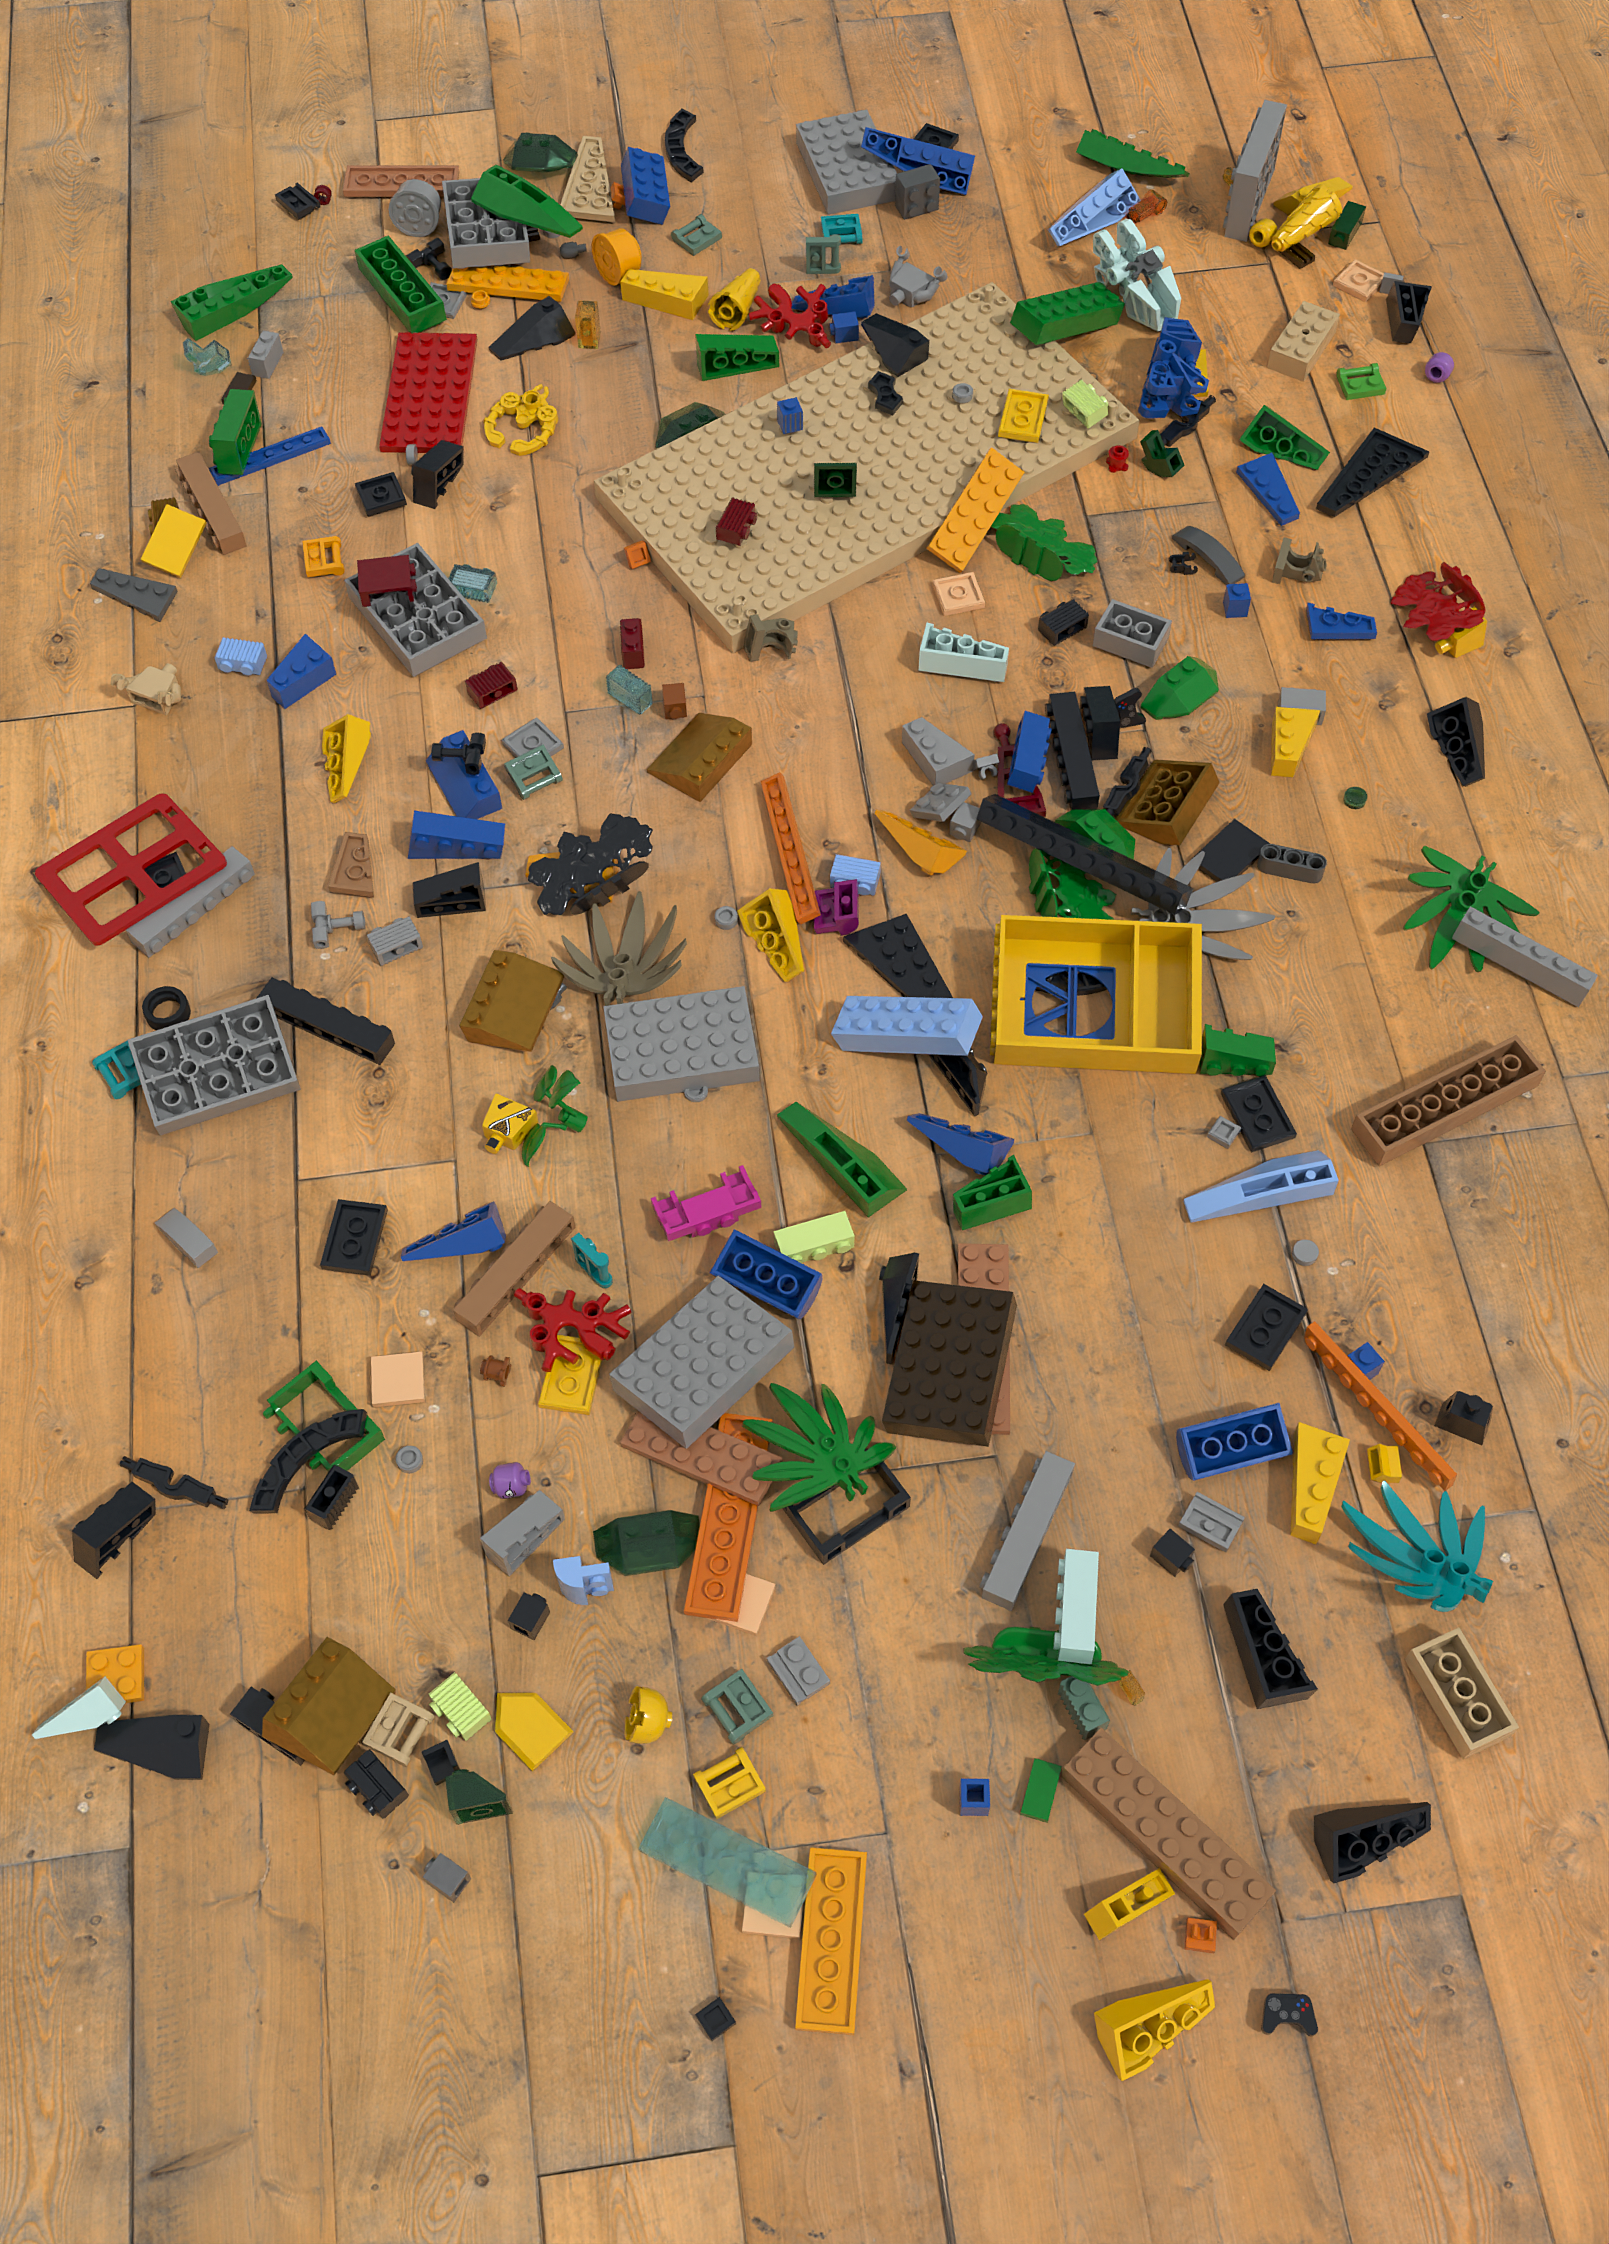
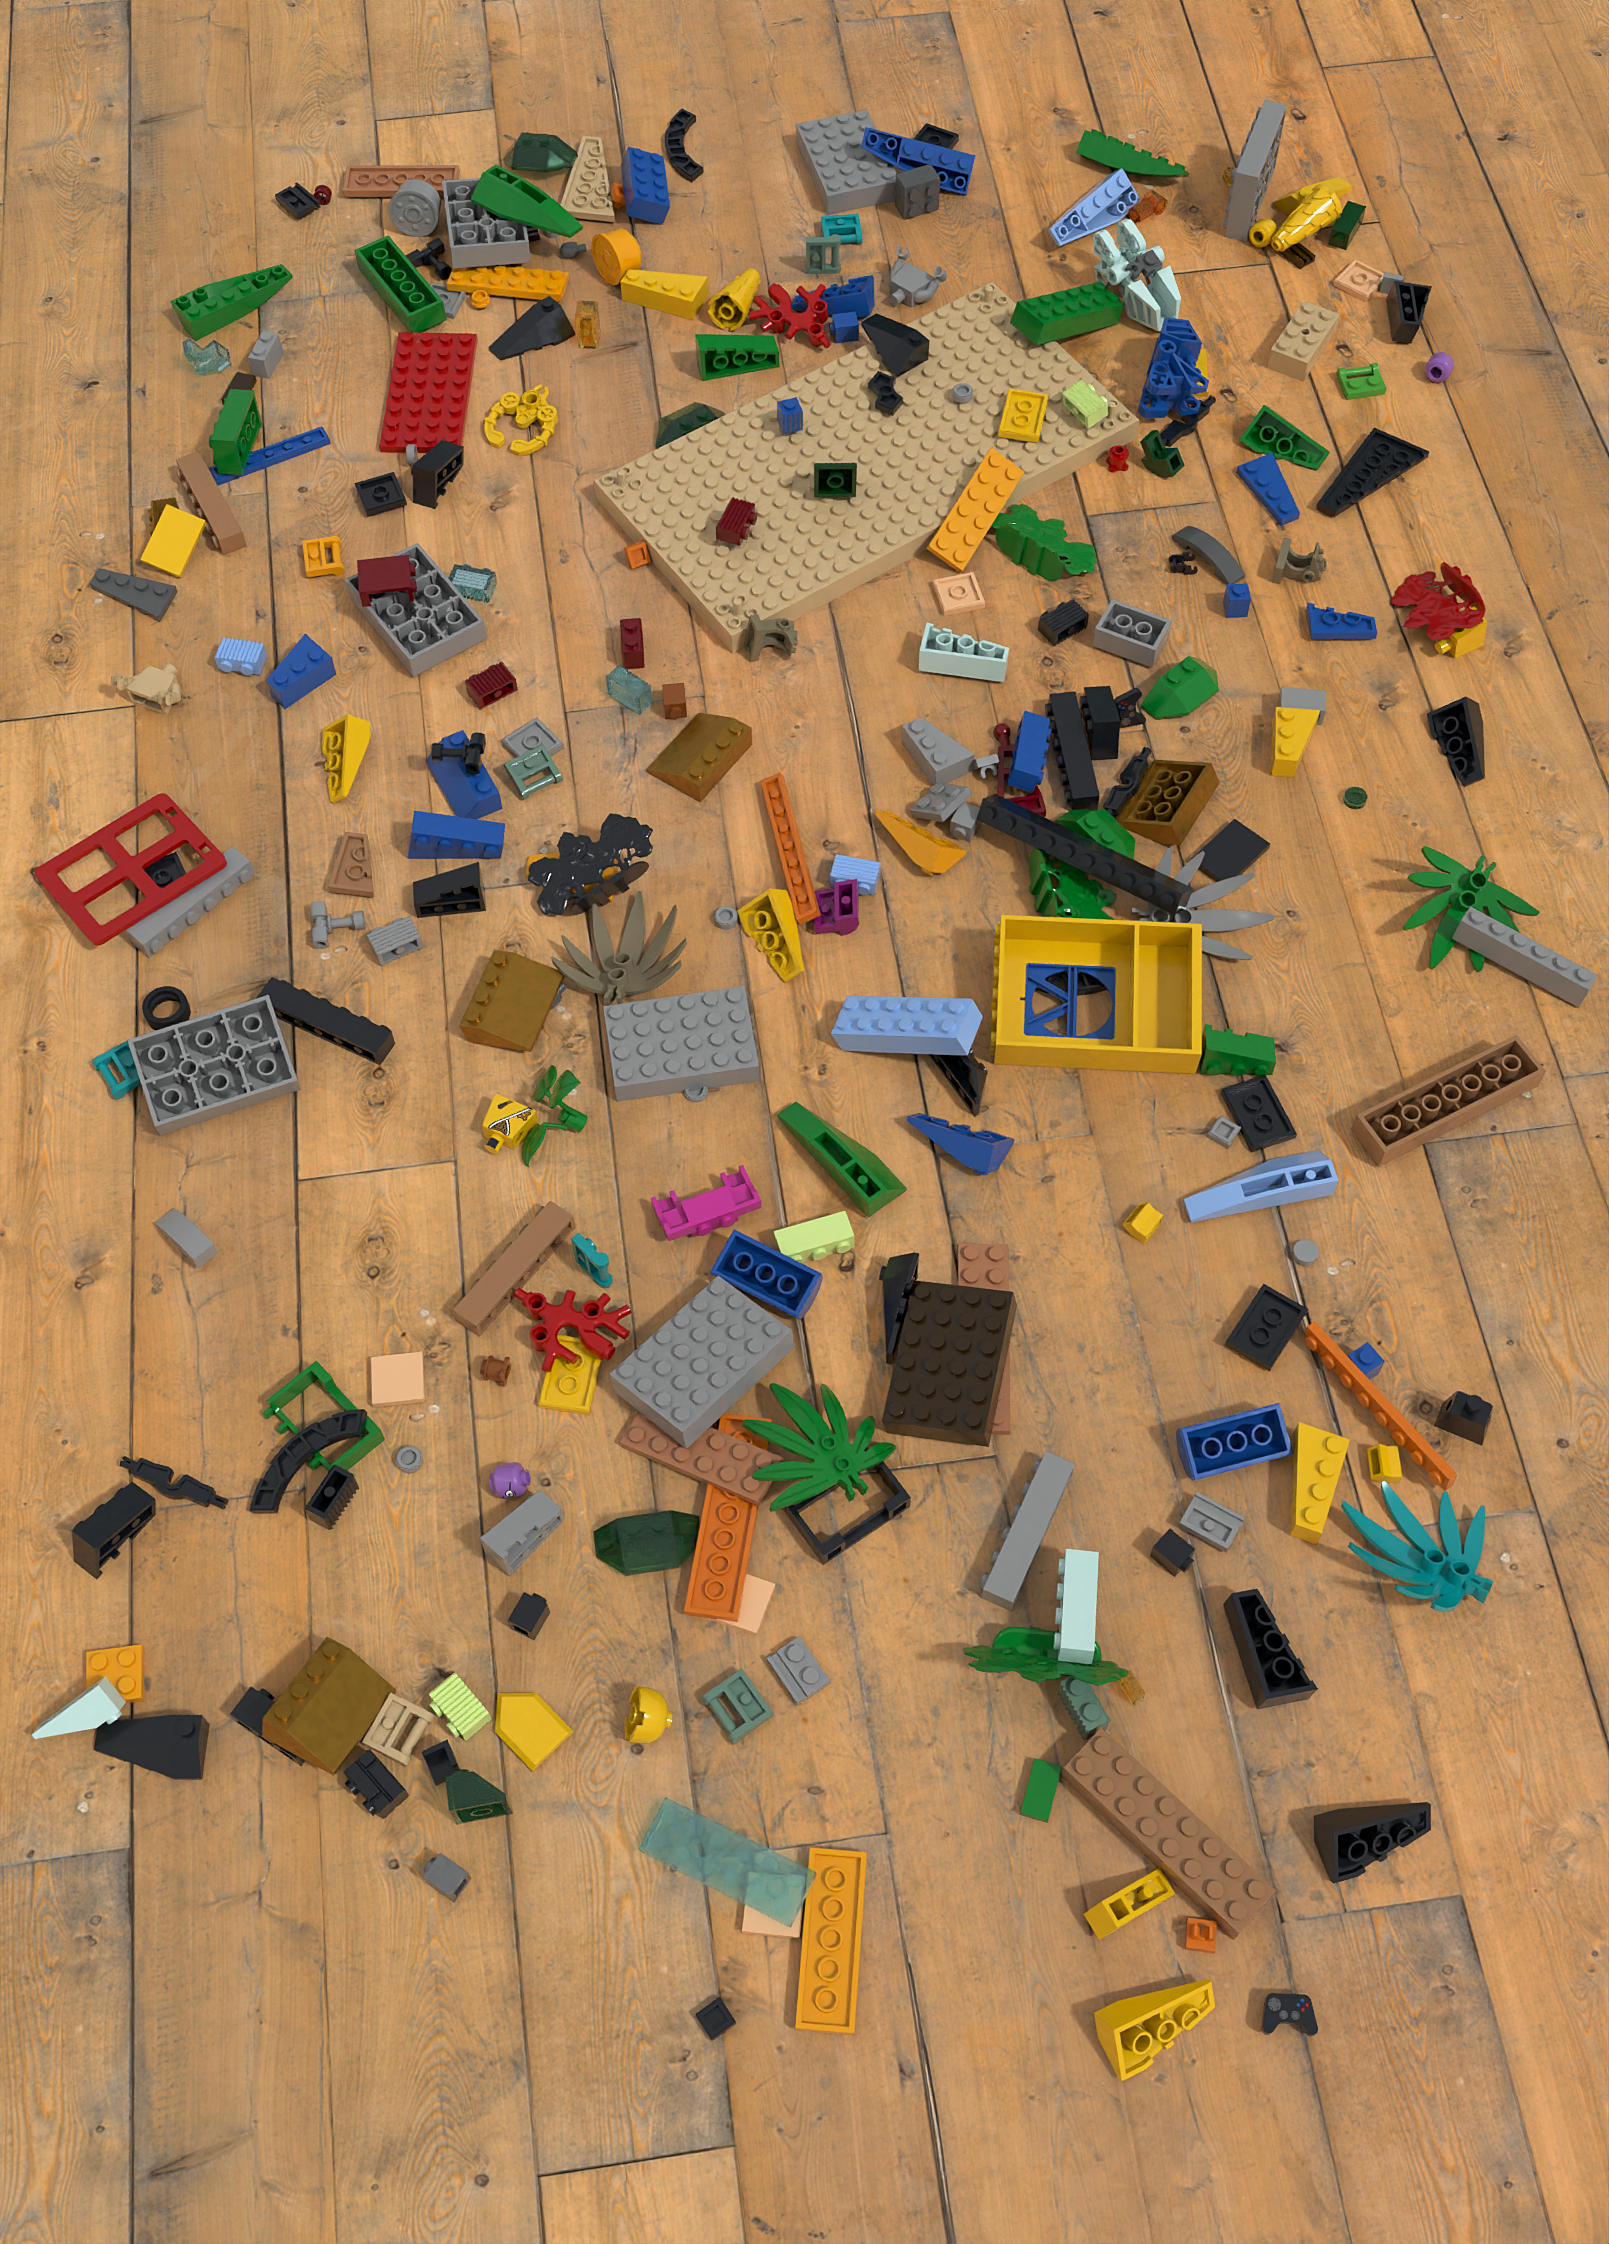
black plate [320,1199,388,1276] -> none
blue wedge [401,1201,506,1261] -> none
light blue brick [553,1556,614,1605] -> none
sand green plate [671,214,722,256] -> none
yellow plate [693,1747,766,1820] -> none
black wing [843,913,953,998] -> none
green wedge [953,1154,1032,1231] -> none
blue brick [959,1779,990,1816] -> none
dark grey beam [1257,844,1327,884] -> none
tan brick [1404,1628,1519,1760] -> none
none -> yellow piece [1122,1202,1163,1244]

